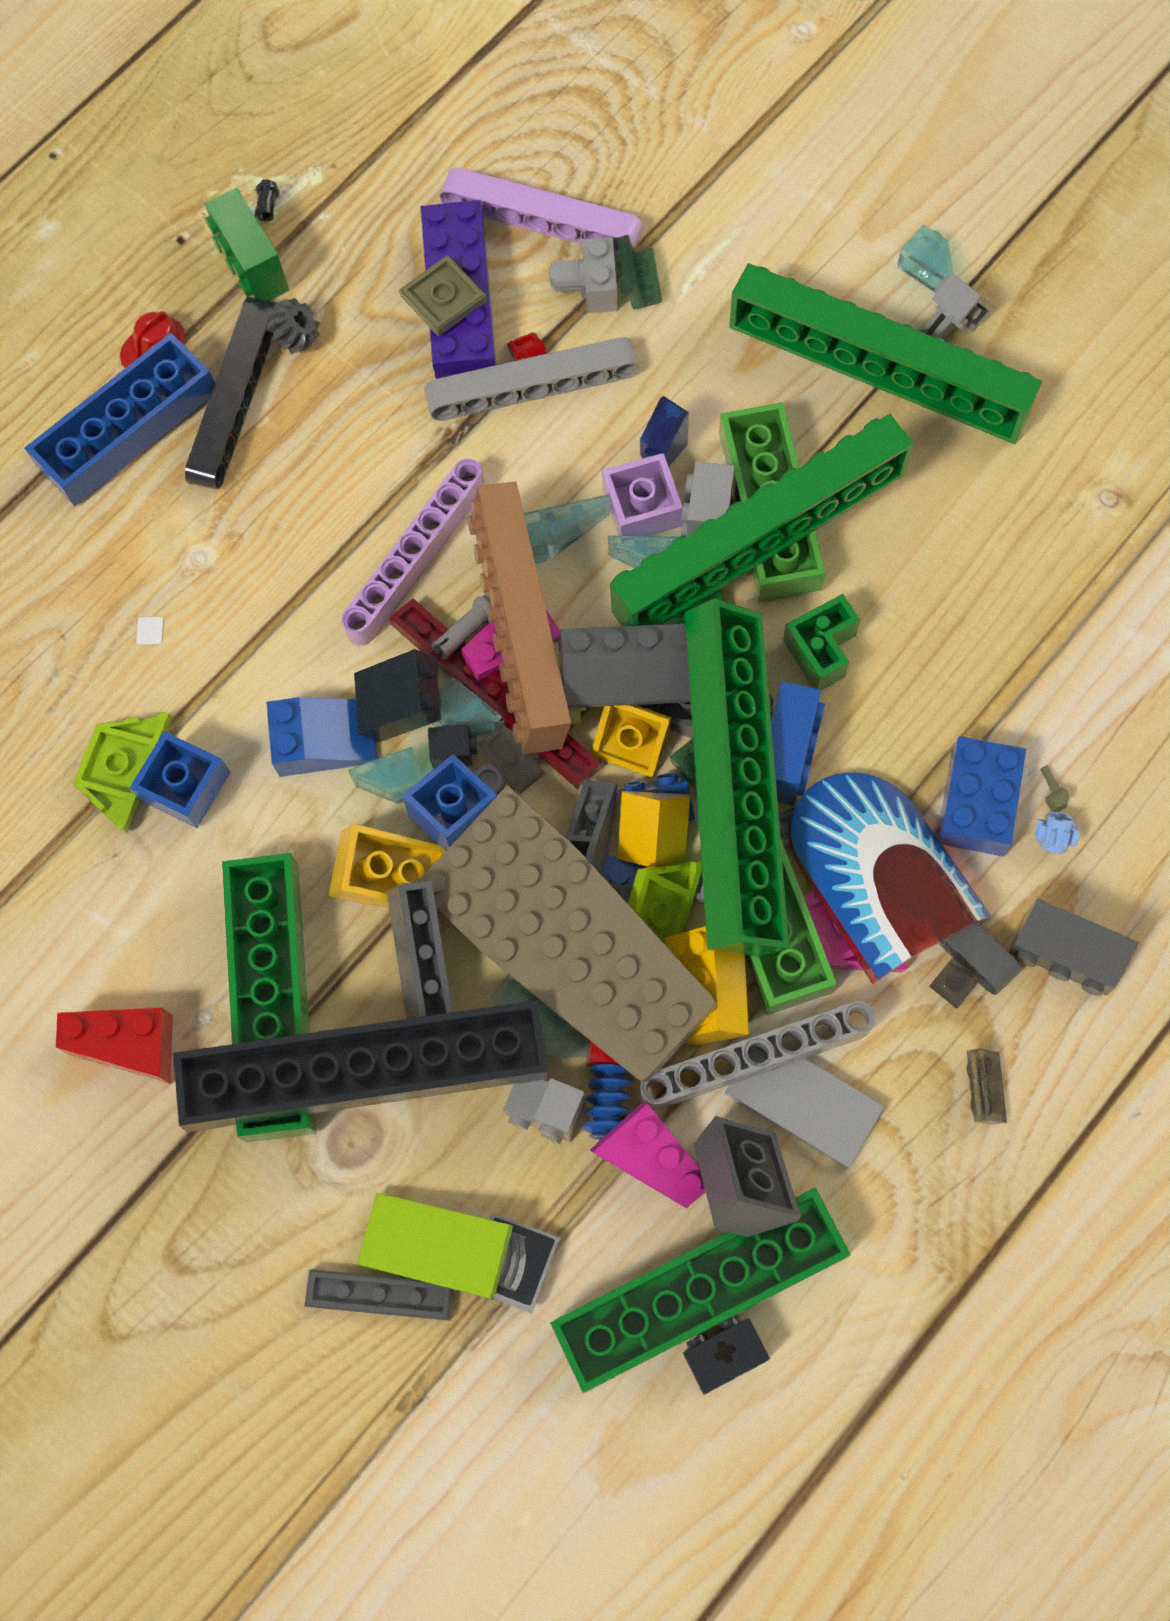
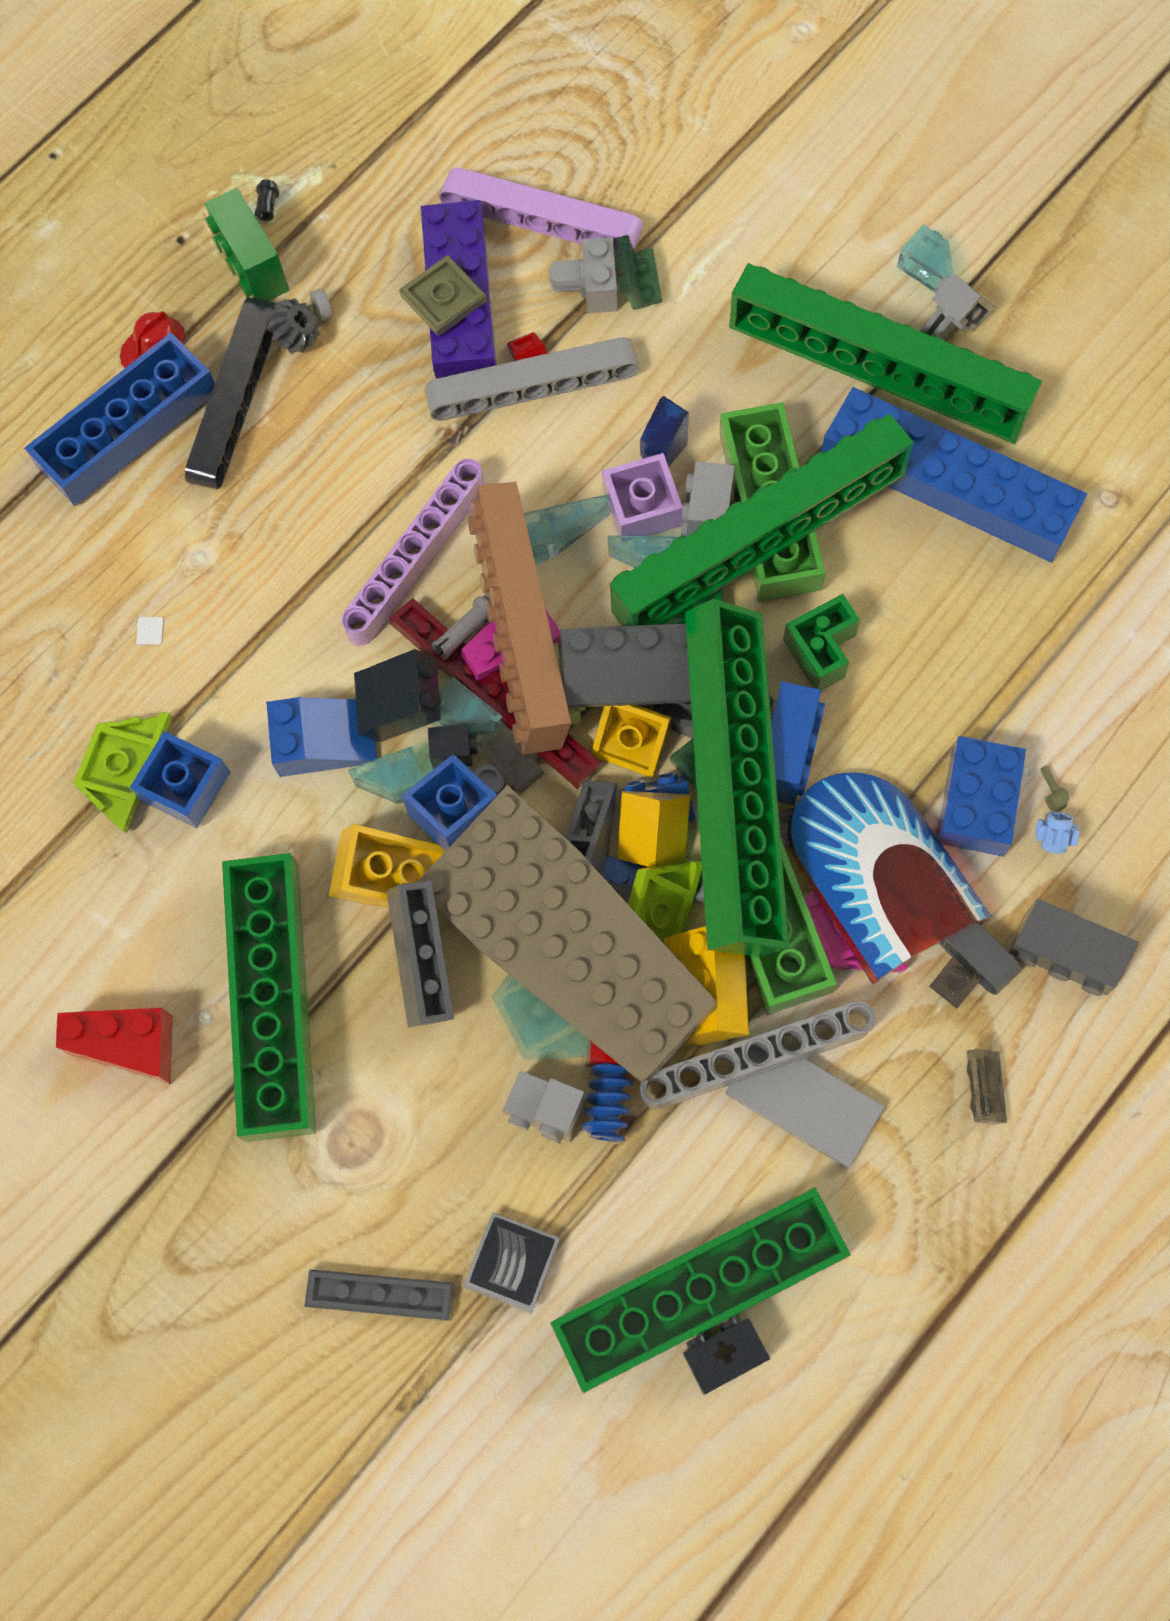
black brick [173,1000,548,1132] -> none
lime tile [357,1193,513,1300] -> none
dark pink wing [590,1101,705,1209] -> none
dark grey slope [693,1116,801,1237] -> none
none -> light grey tile [310,288,332,322]
none -> blue brick [821,387,1088,563]

